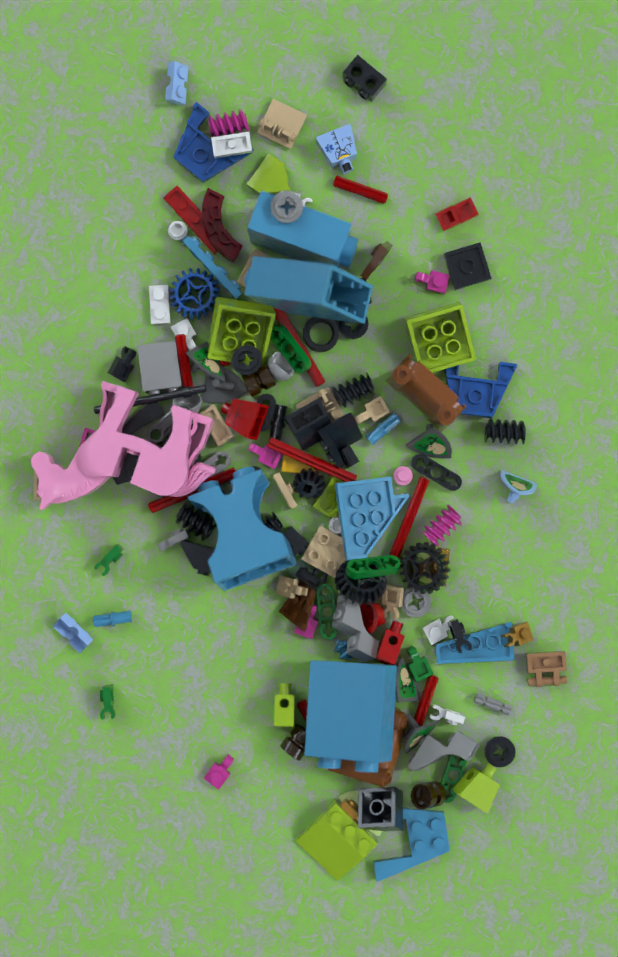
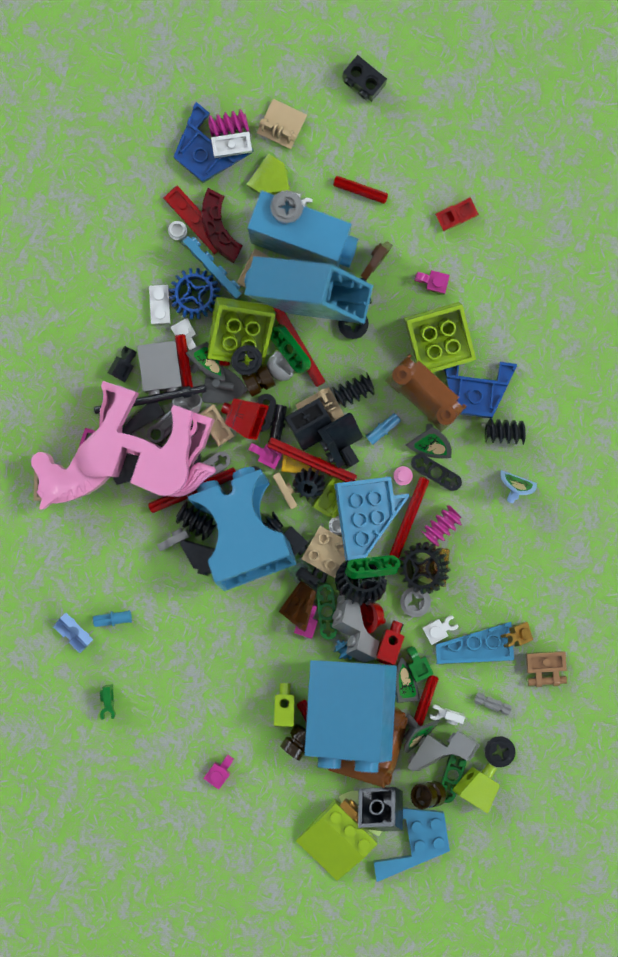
green plate [94,544,124,576] -> none
light blue piece [165,61,189,105] -> none
tan plate [275,575,308,599] -> none
black tyre [303,317,339,352] -> none
light blue torso [316,124,357,174] -> none
tan plate [355,396,390,424] -> none
tan plate [382,584,404,620] -> none
black plate [443,242,492,291] -> none
black plate [447,619,472,653] -> none

